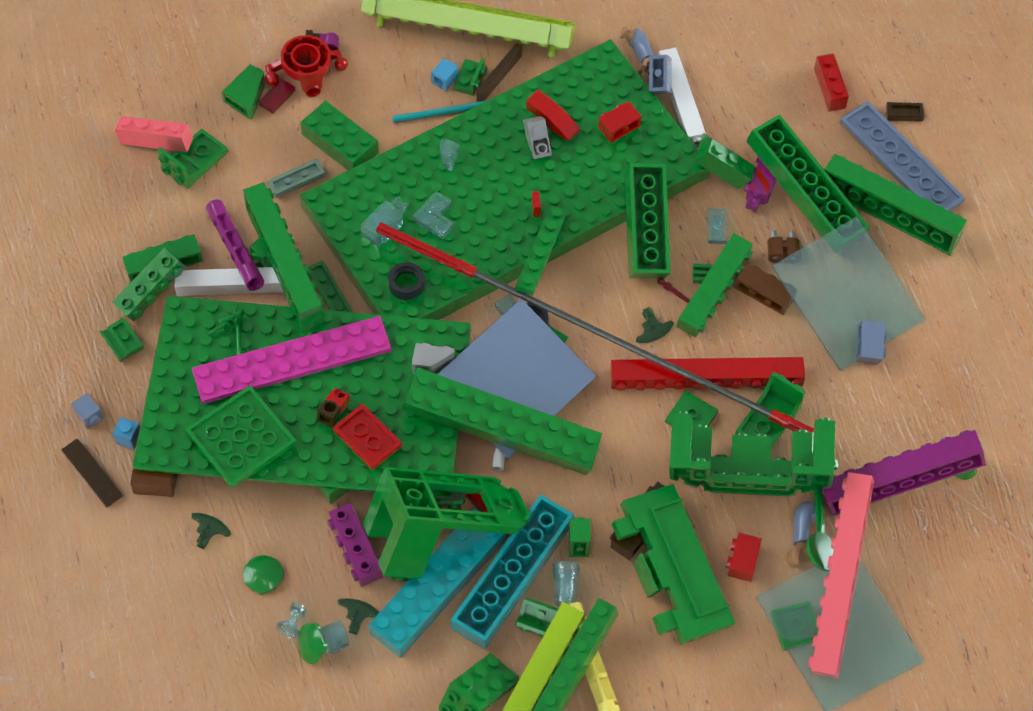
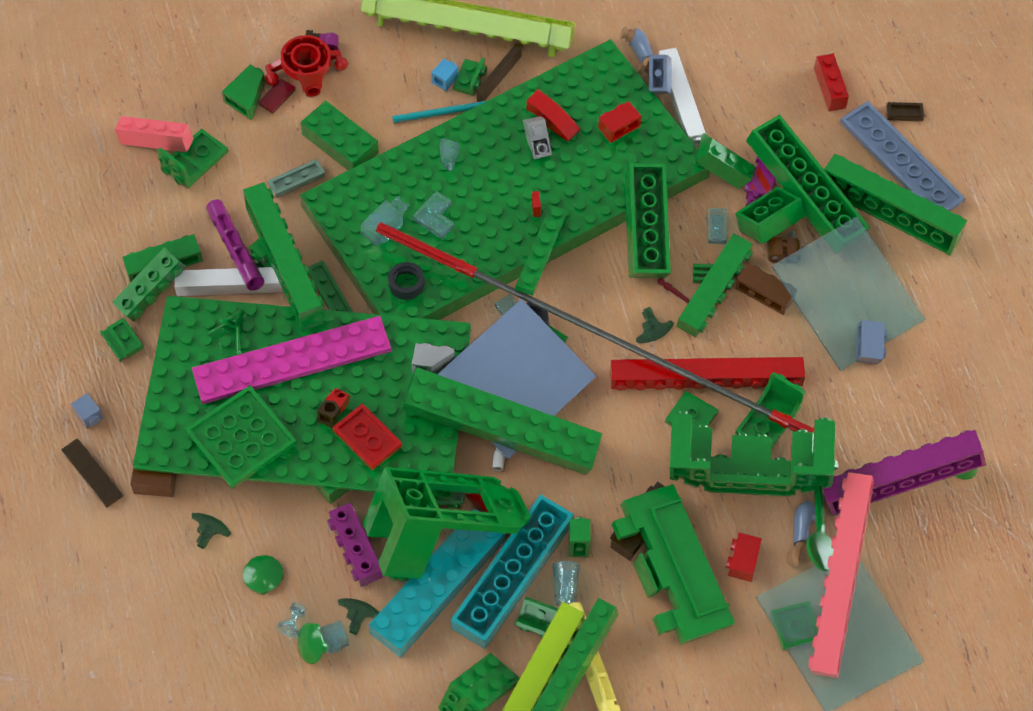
dark azure brick [113,417,140,450] -> none
none -> green brick [735,186,805,244]

